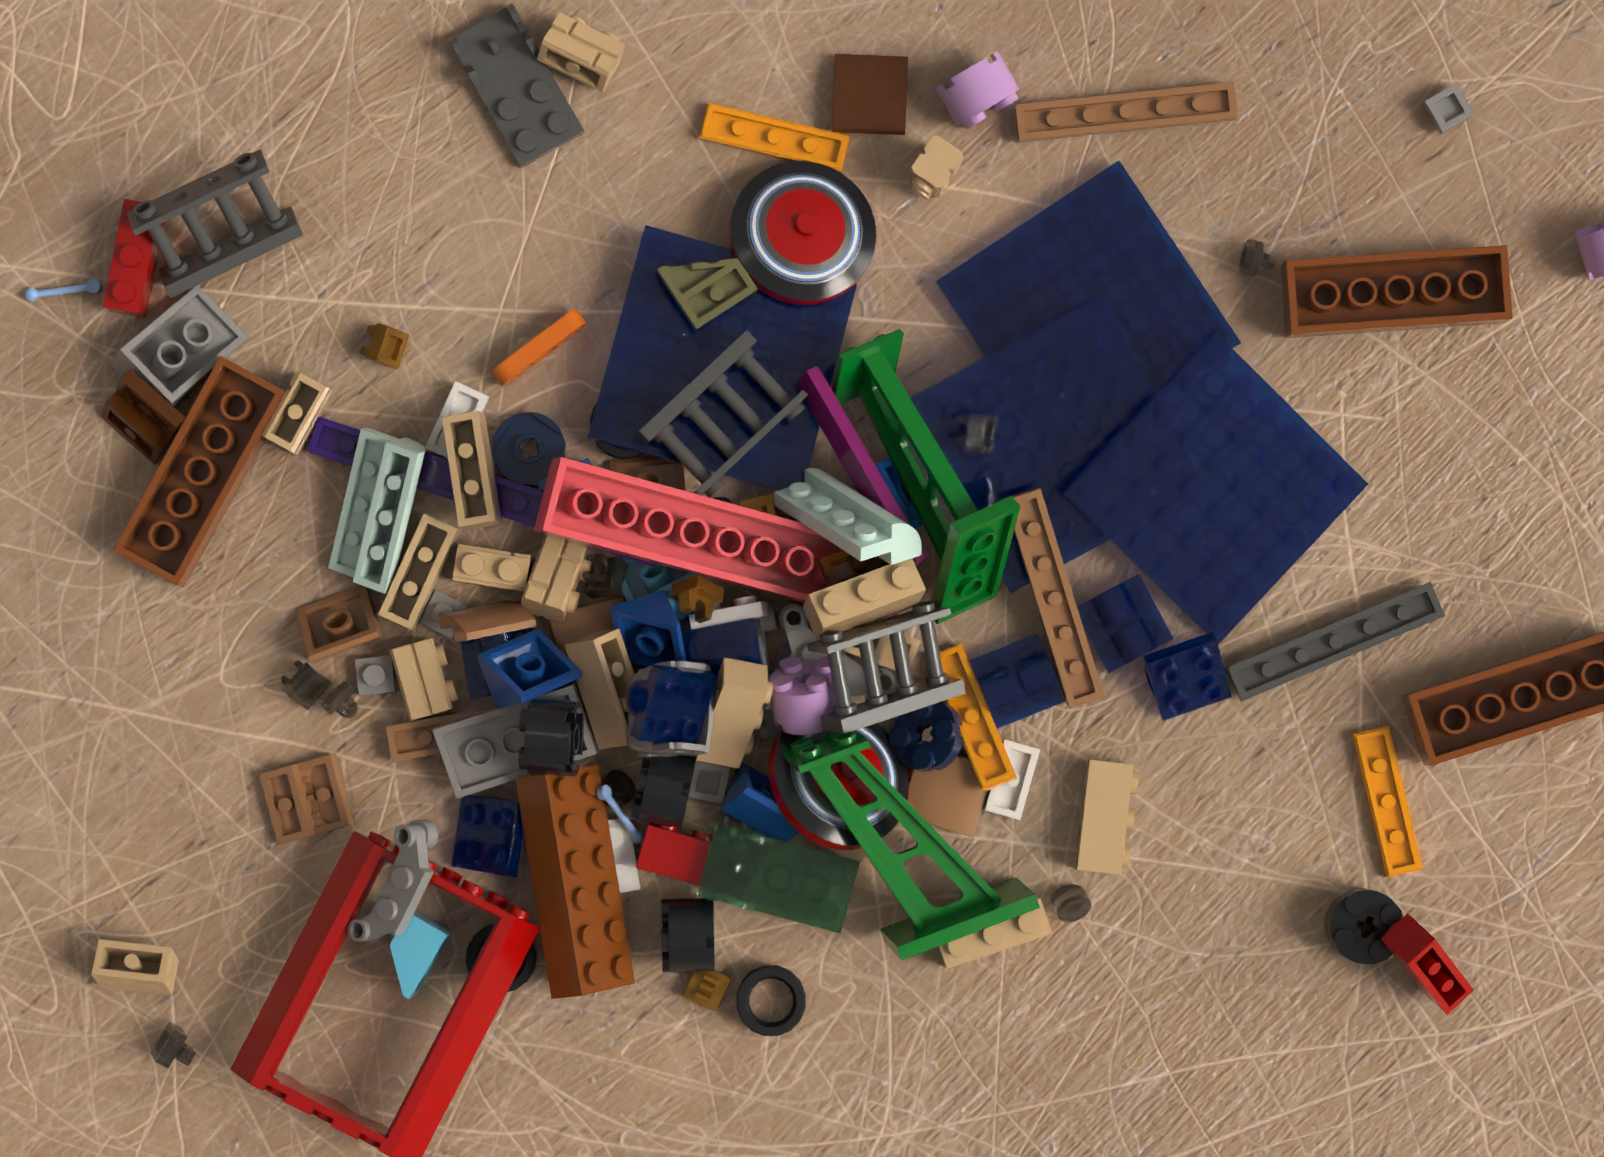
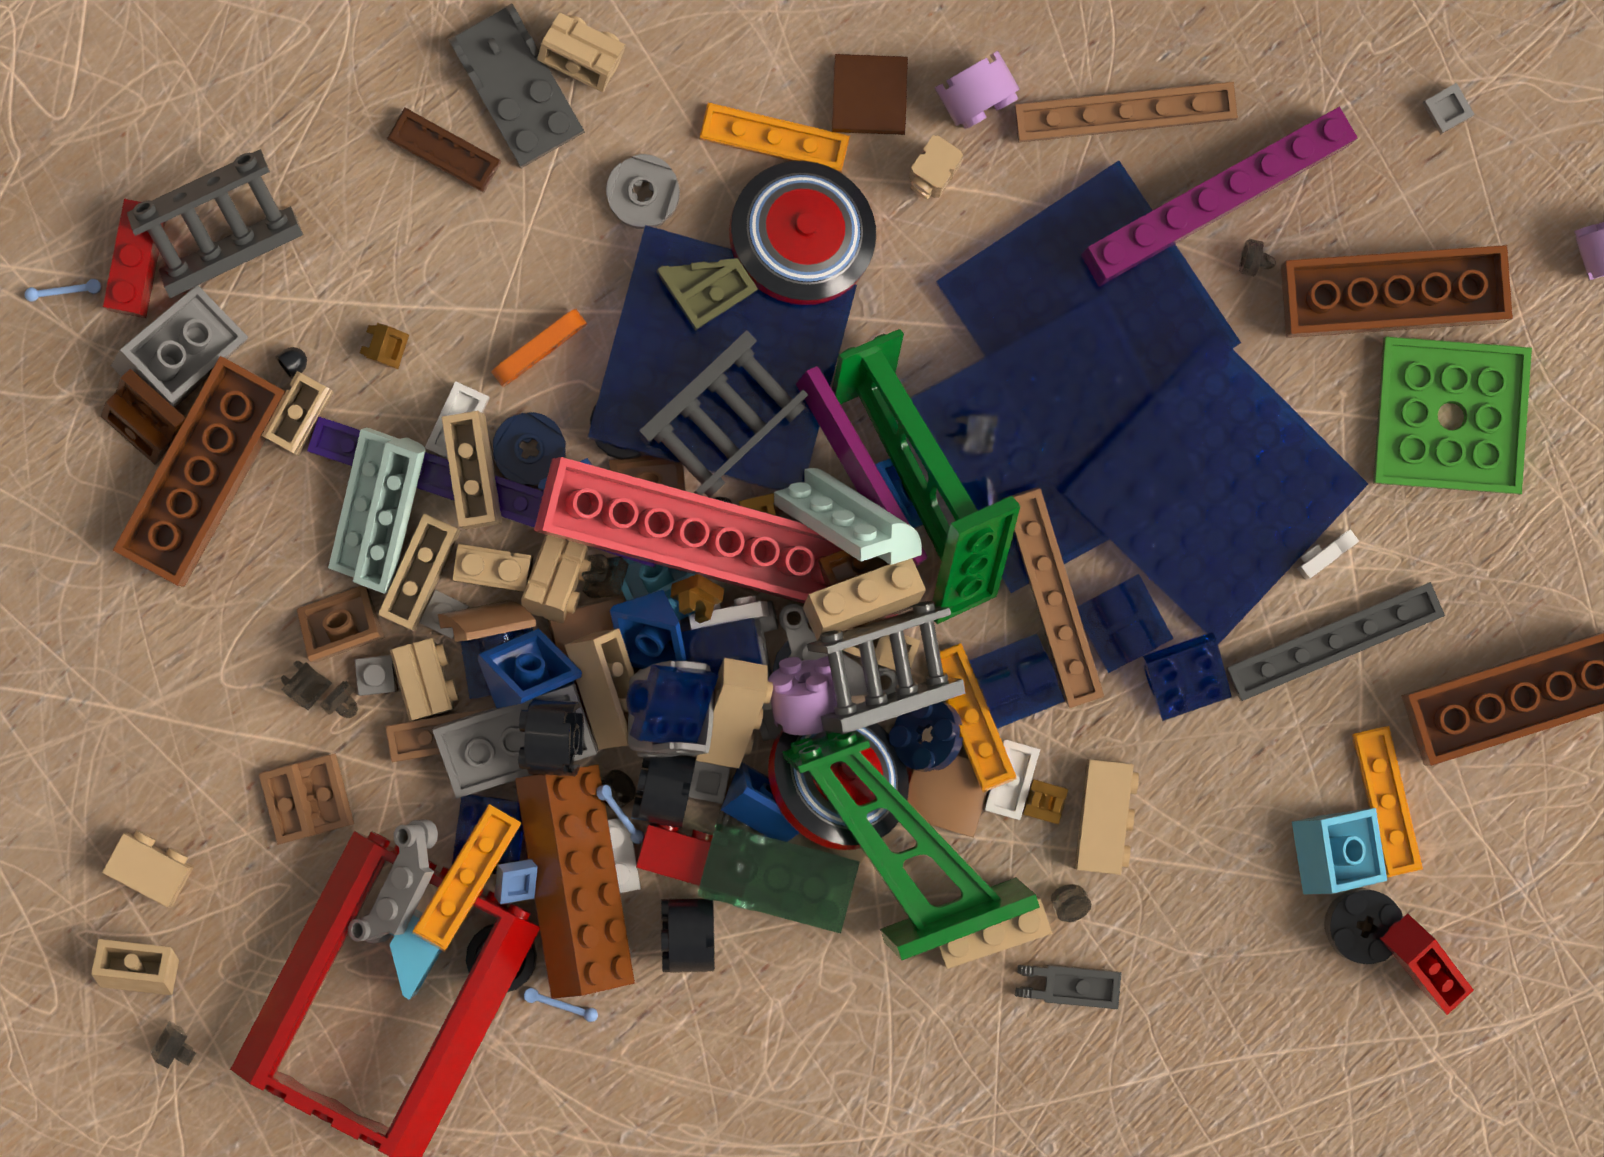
pearl gold tile [683,969,732,1012] -> none
black tyre [737,965,806,1036] -> none
none -> tan brick [102,830,194,908]
none -> black hinge [276,347,307,379]
none -> reddish brown plate [387,107,501,193]
none -> light orange tile [412,804,521,952]
none -> medium blue plate [494,859,538,904]
none -> light blue hinge [524,988,598,1022]
none -> light grey plate [606,154,680,229]
none -> dark grey hinge [1015,965,1122,1009]
none -> pearl gold tile [1023,779,1069,825]
none -> magenta brick [1081,106,1358,286]
none -> medium azure slope [1292,808,1387,895]
none -> white plate [1297,530,1359,580]
none -> bright green piece [1373,337,1532,495]

